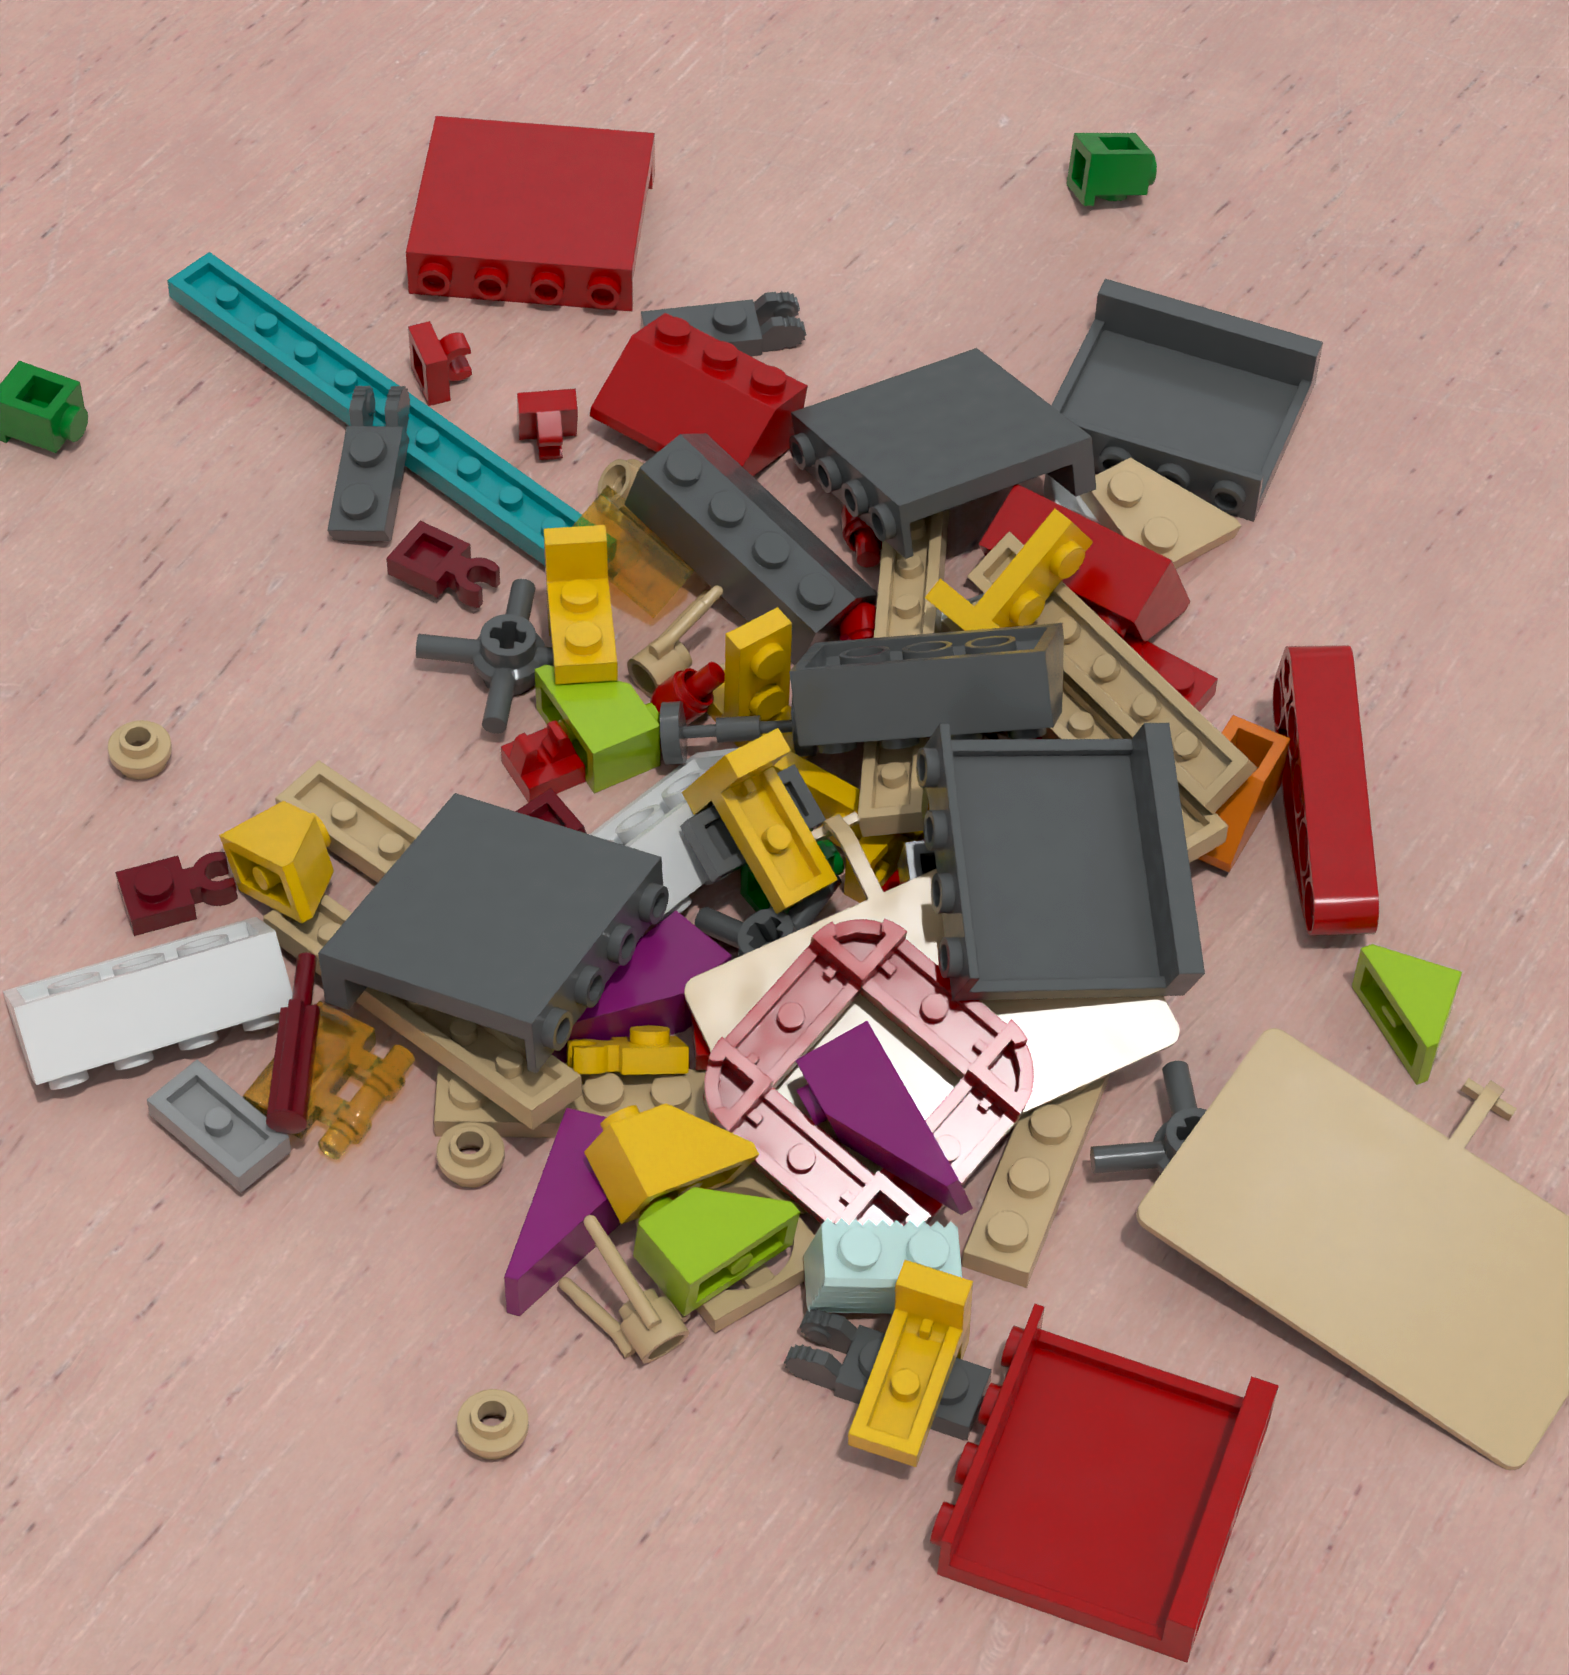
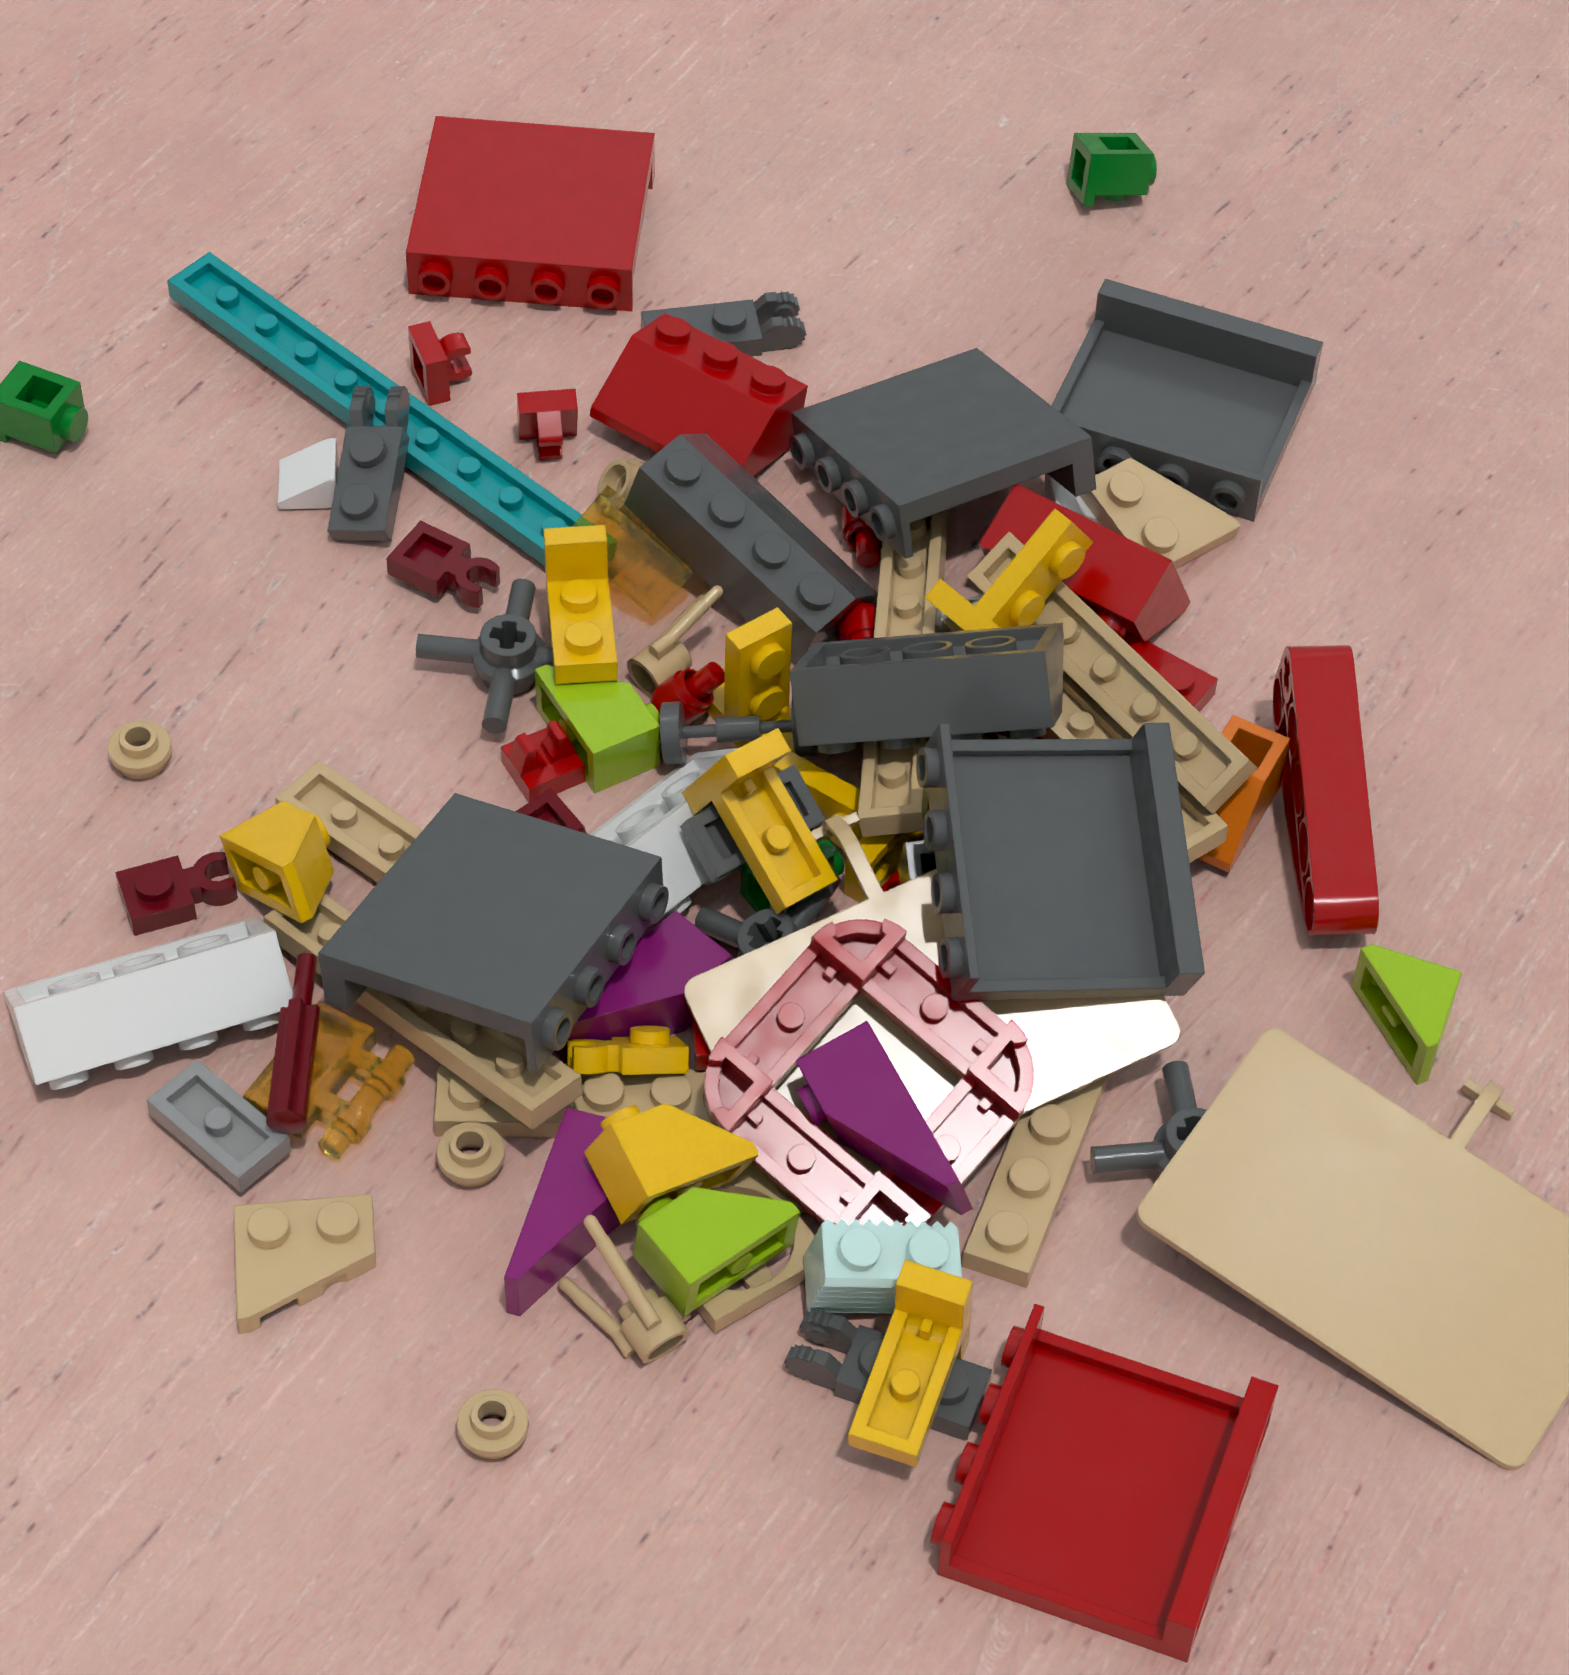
none -> tan wing [234,1194,376,1334]
none -> white slope [278,438,339,510]

